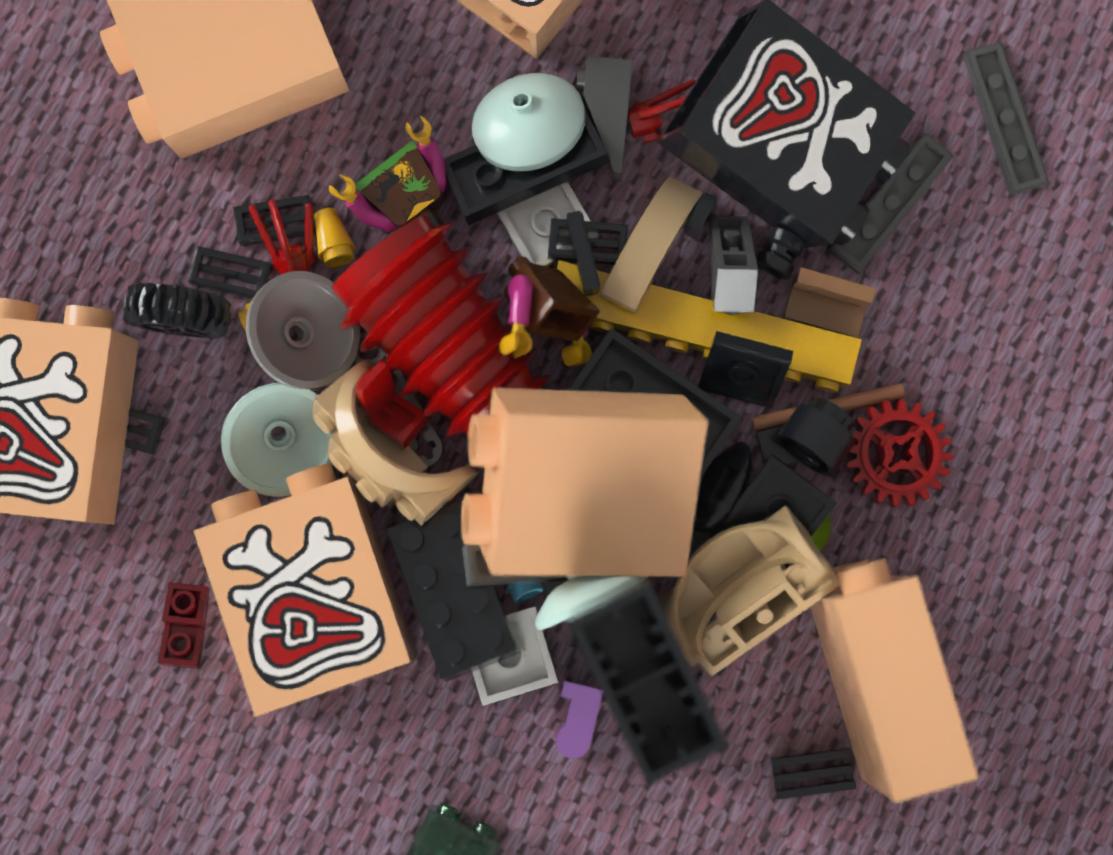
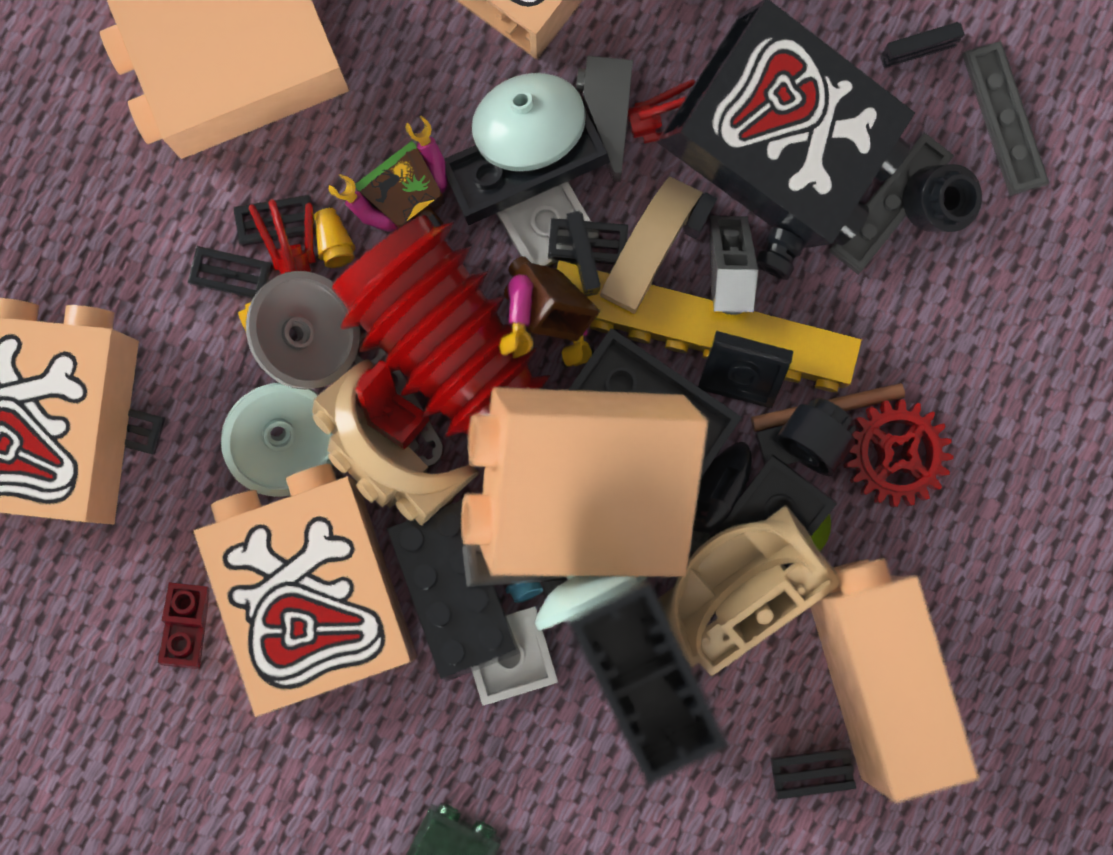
black gear [123,282,232,339] -> none
medium lavender leg [556,678,603,759] -> none
medium nougat panel [783,267,876,338] -> none
none -> black tile [880,22,965,69]
none -> black piece [903,164,982,232]

